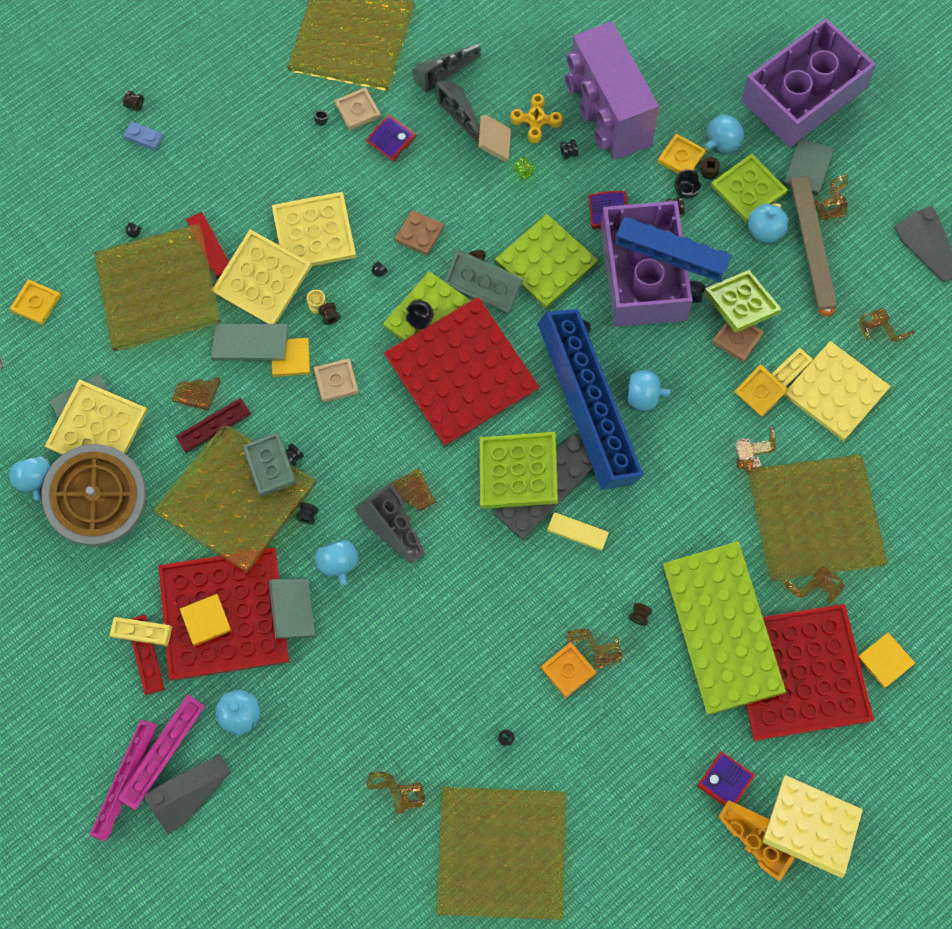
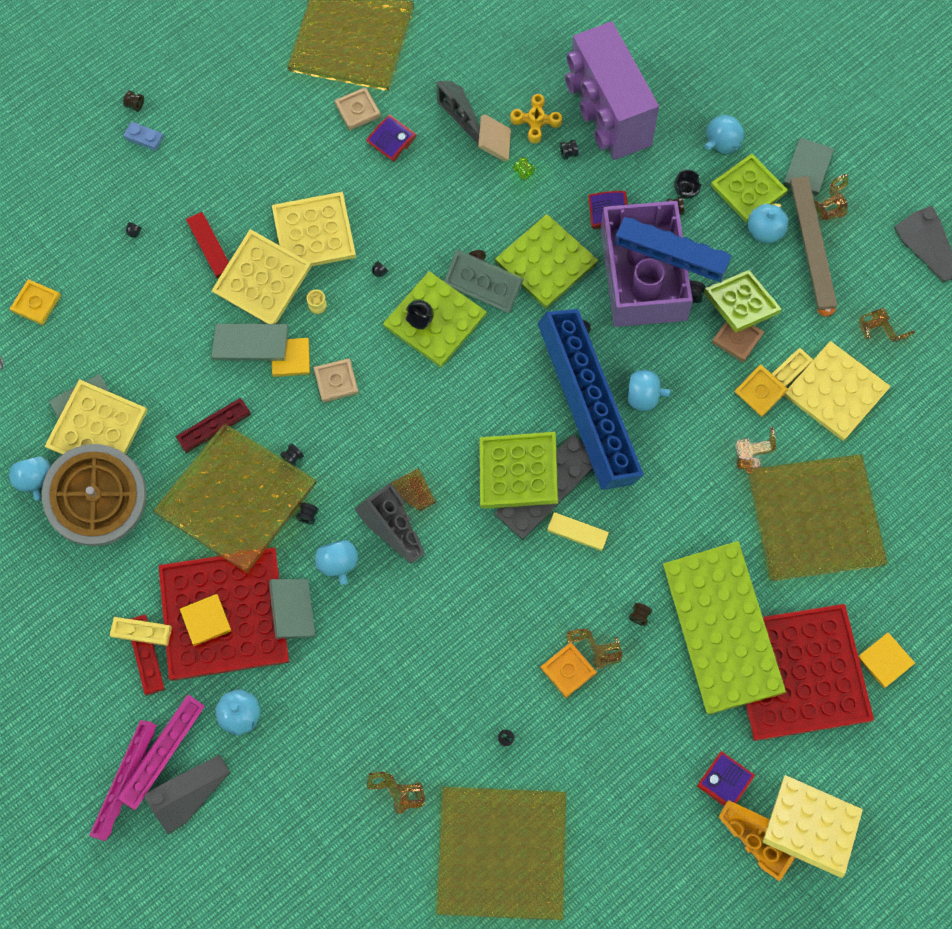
clear yellow plate [94,223,221,351] -> none
clear orange wing [172,377,221,411] -> none
sand green tile [243,432,297,497] -> none
black hinge [314,110,328,126] -> none
dark brown wheel [318,303,341,325] -> none
red plate [384,297,540,447] -> none
medium nougat plate [395,210,444,256] -> none
dark grey wedge [413,44,481,93] -> none
yellow tile [657,134,707,174] -> none
dark brown wheel [700,157,720,180] -> none
medium lavender brick [741,18,876,147] -> none
clear orange piece [783,566,844,604] -> none

